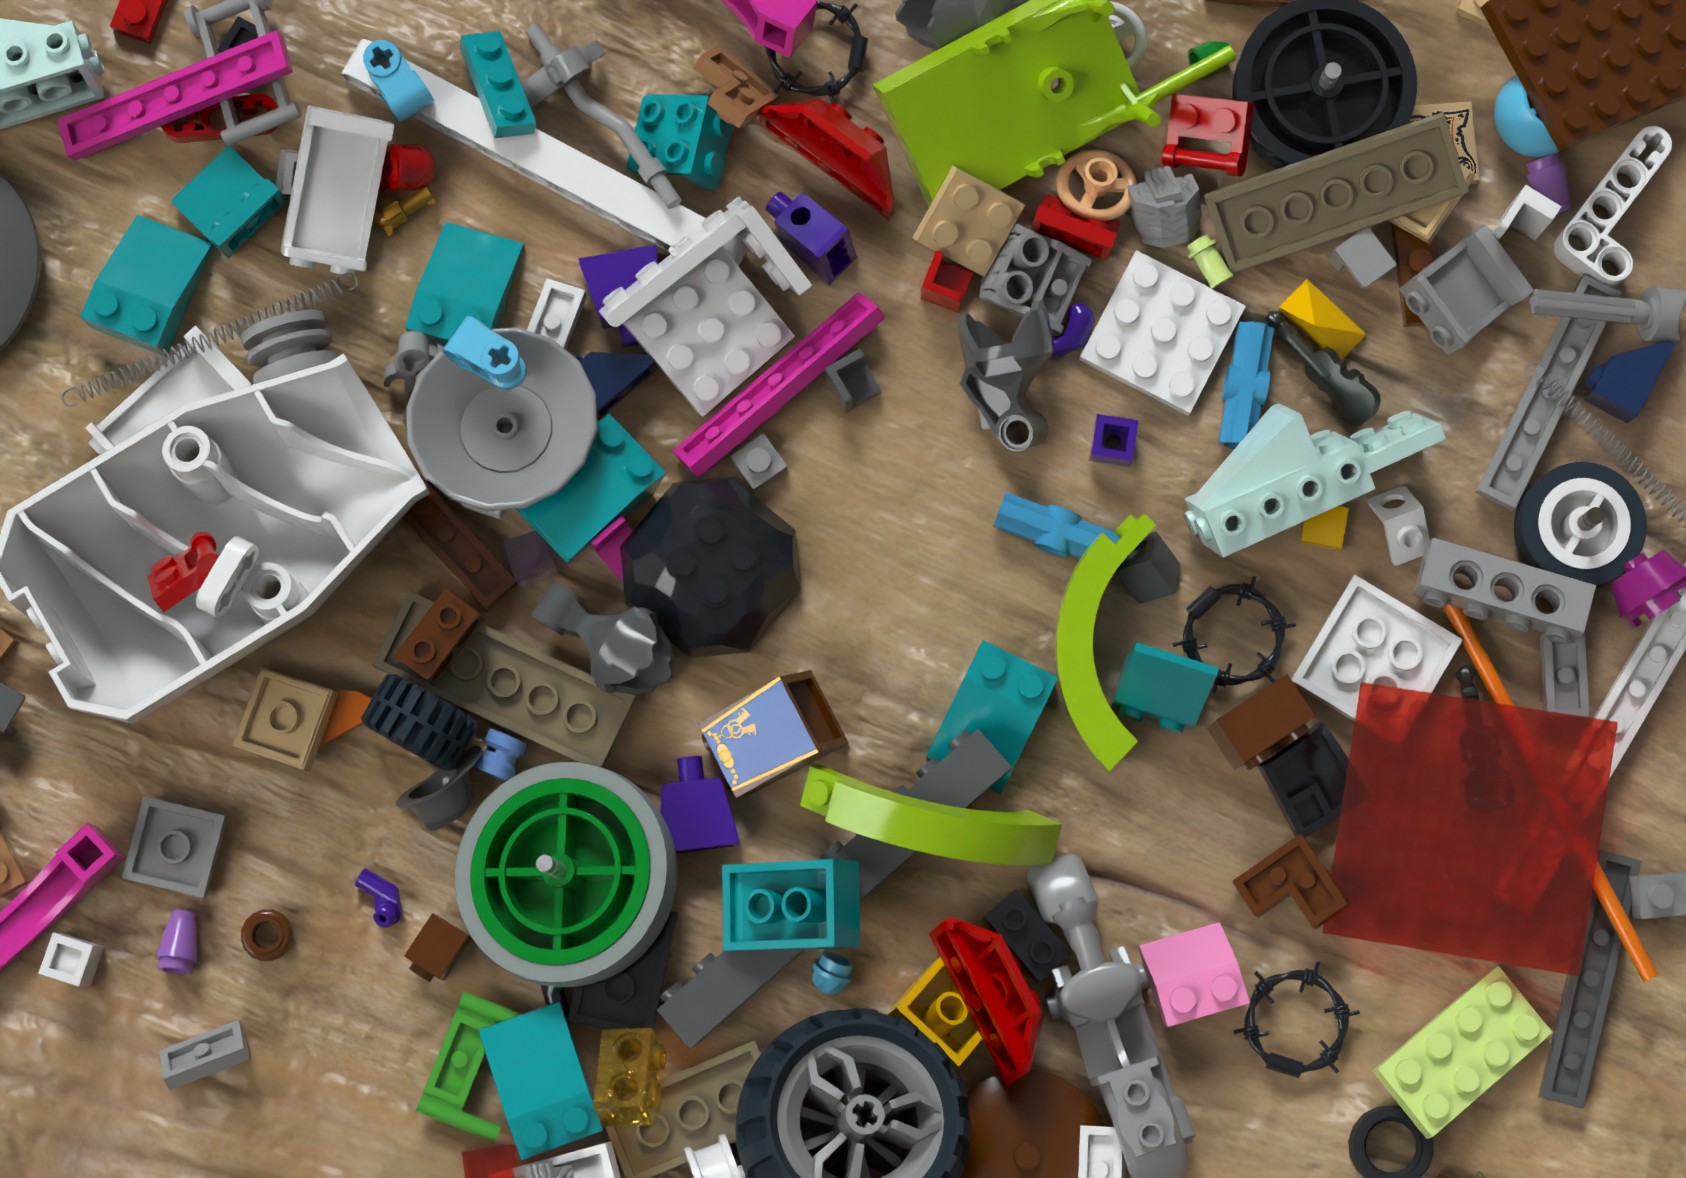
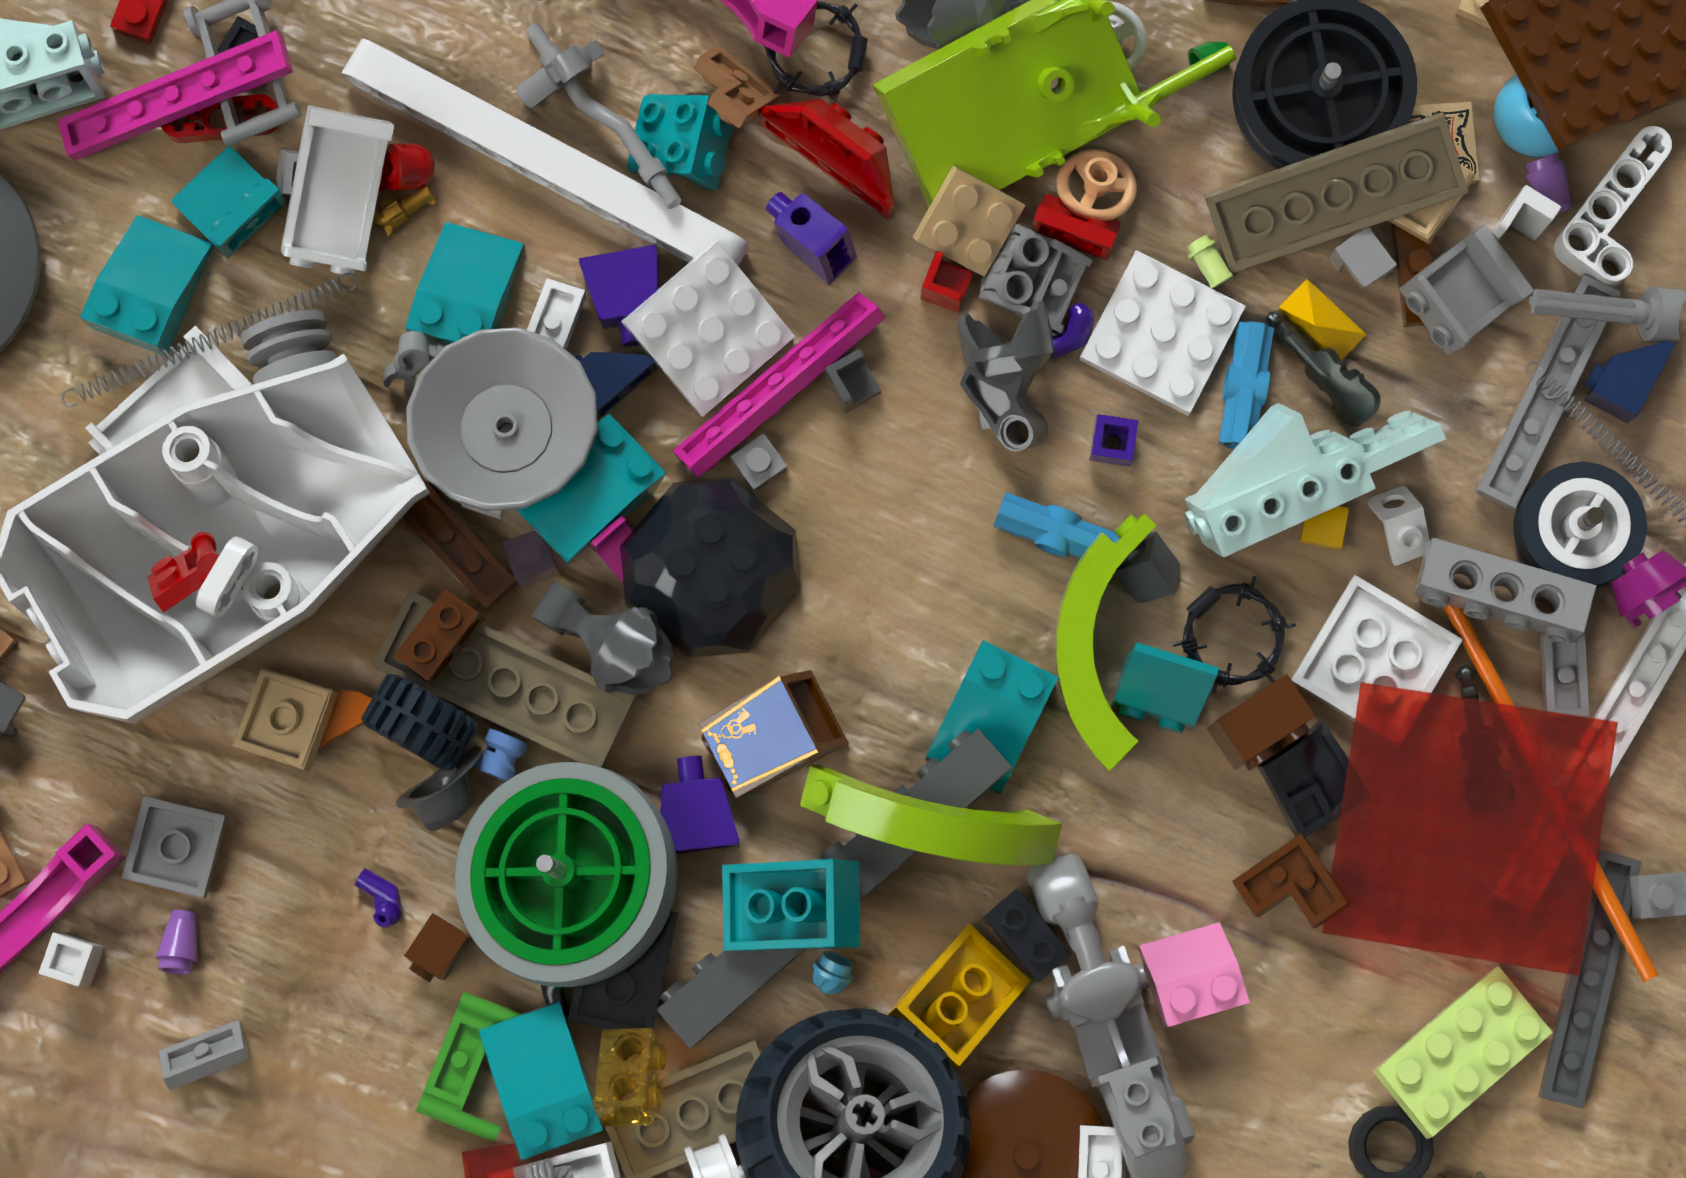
reddish brown piece [241,909,293,961] -> none
medium azure piece [363,40,434,123] -> none
medium azure piece [442,316,527,390] -> none
teal plate [459,31,536,138] -> none
white bracket [599,196,812,327] -> none
red wedge [929,917,1045,1087] -> none
light grey hair [1127,166,1202,248] -> none
red plate [1161,93,1254,177] -> none
black piece [1233,962,1360,1078] -> none

